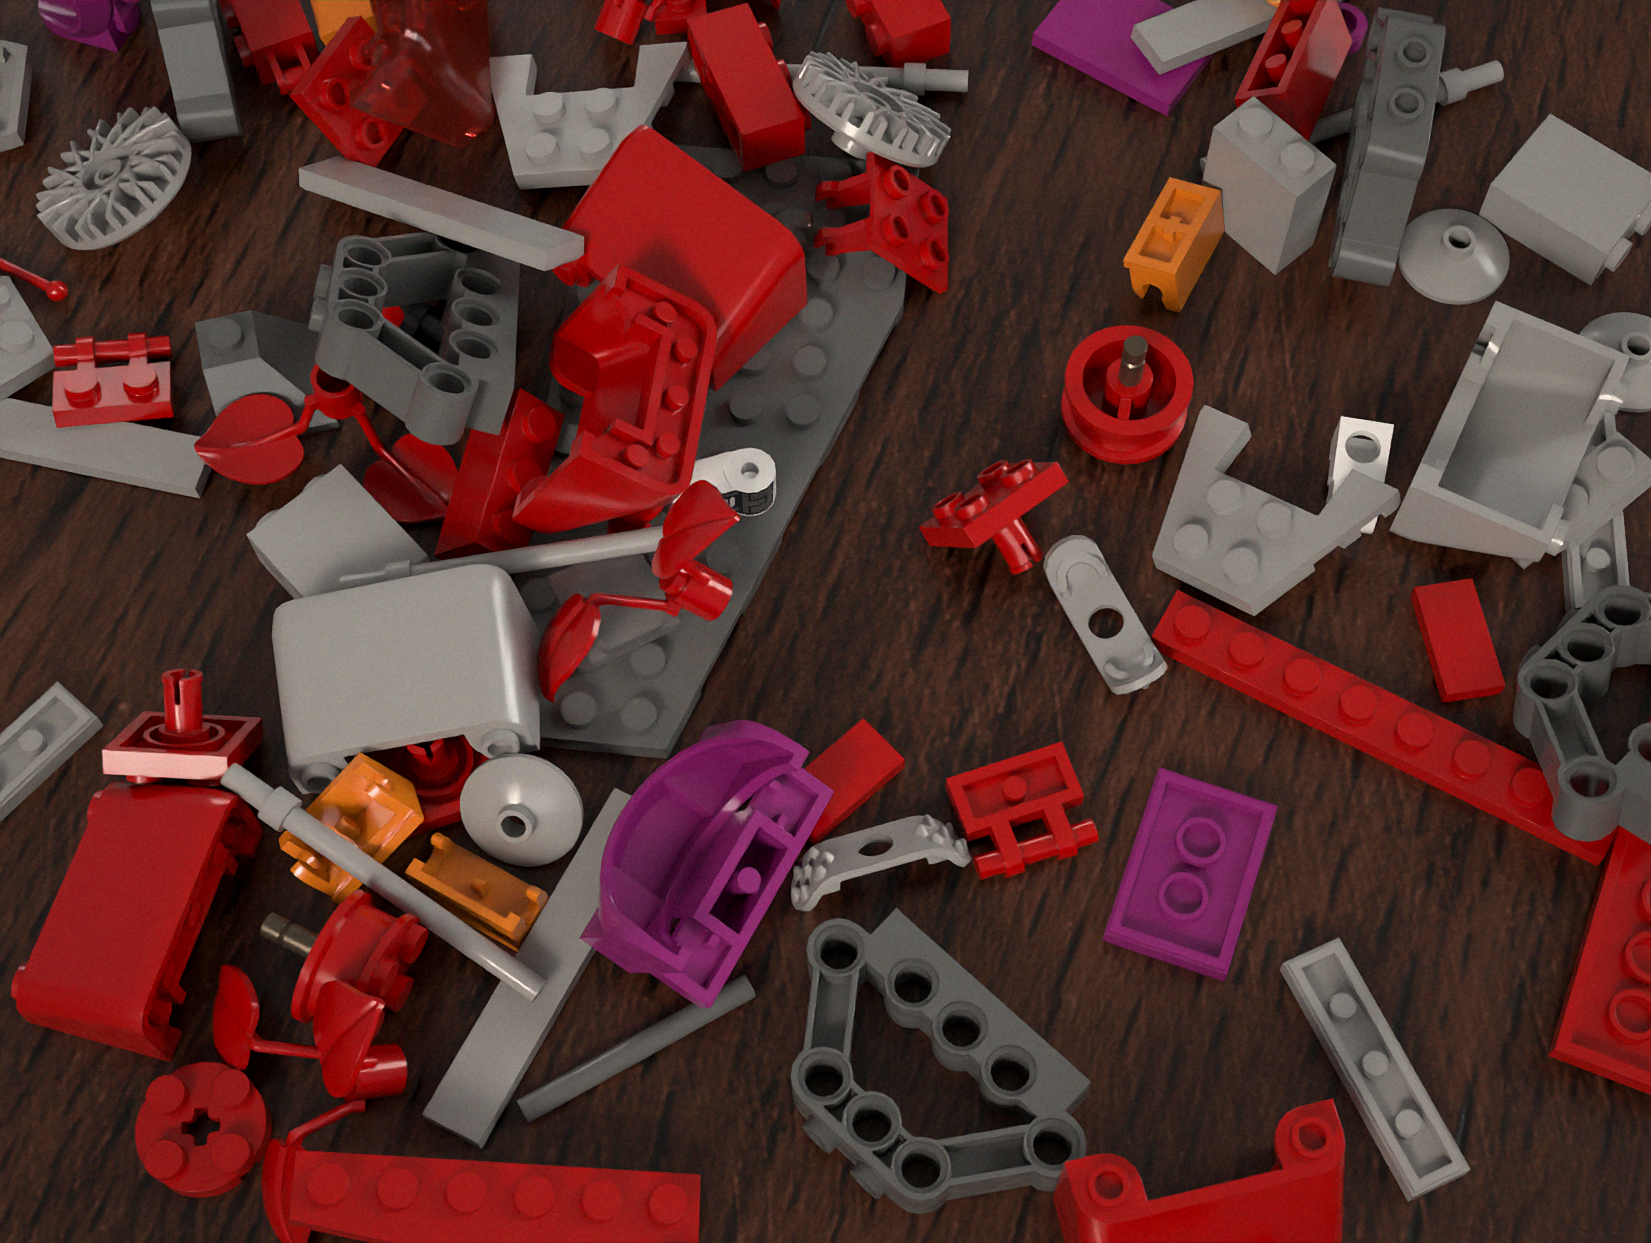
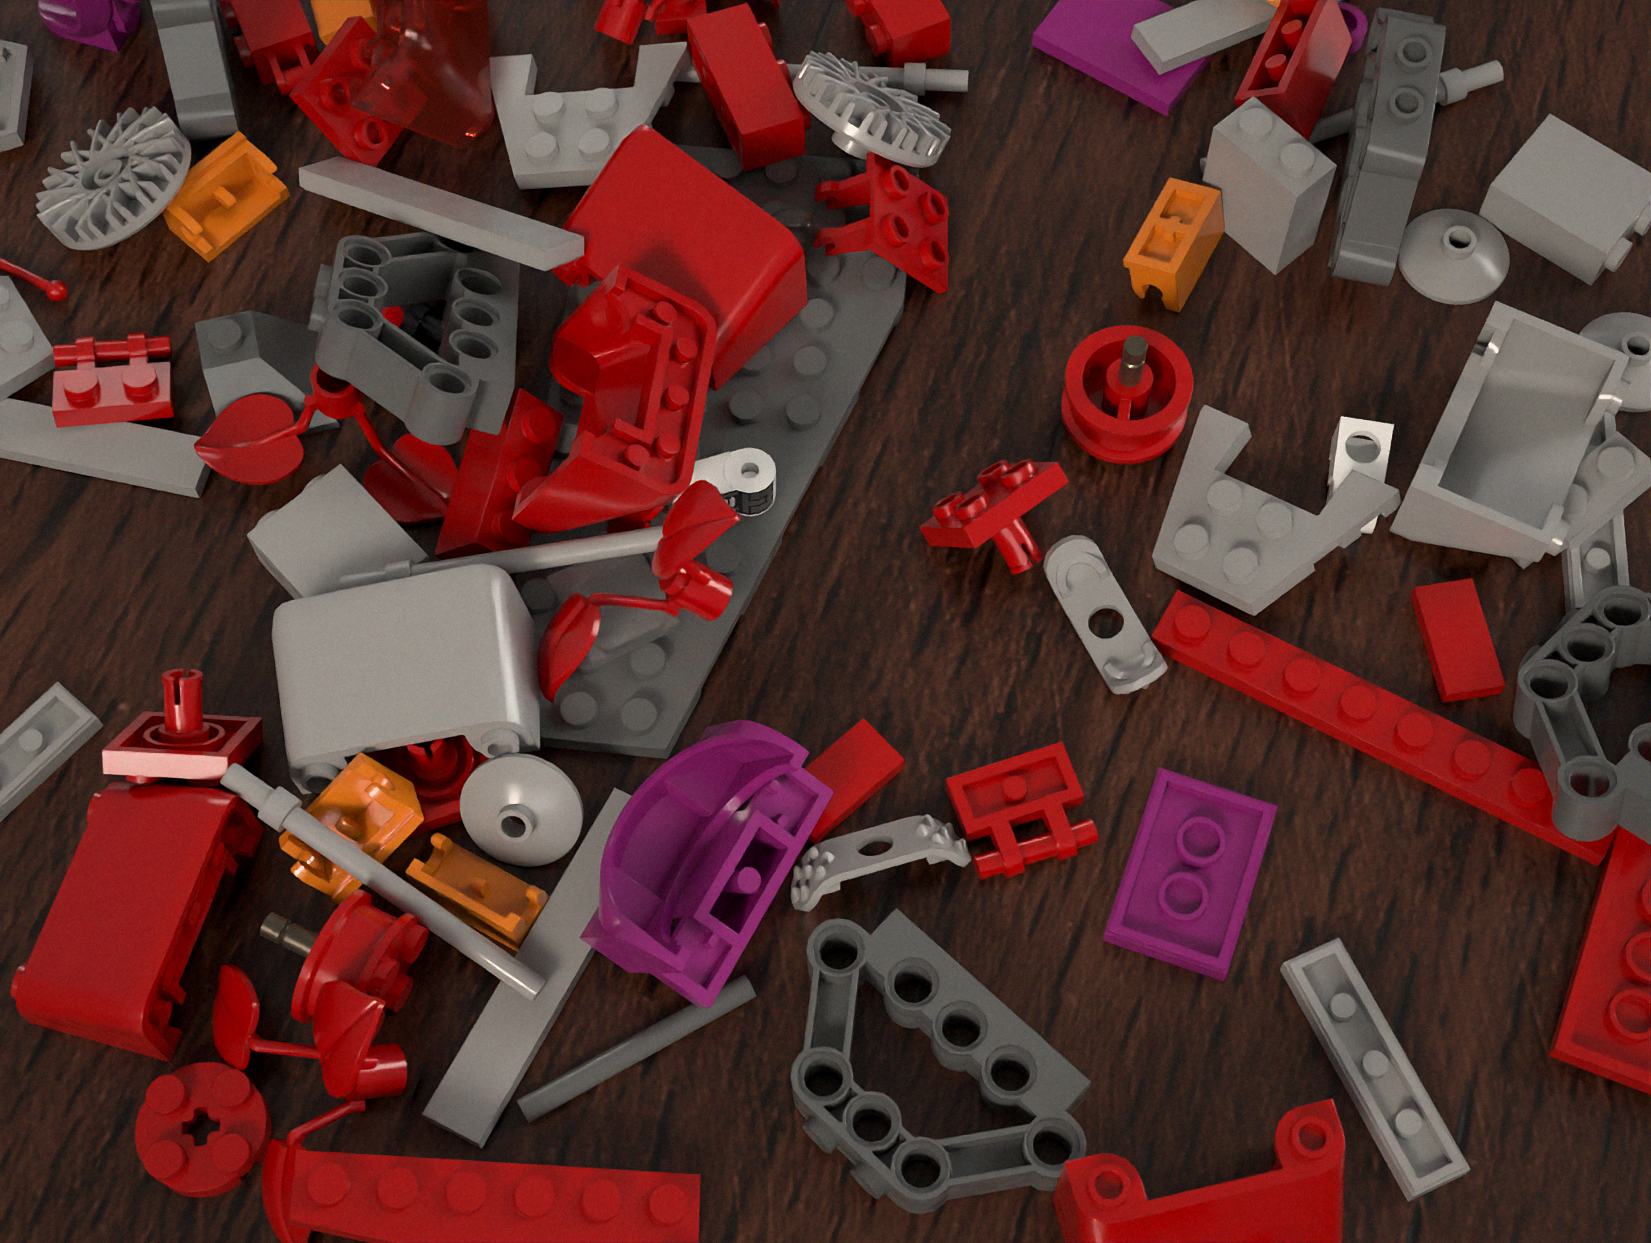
none -> orange hinge [162,130,290,263]

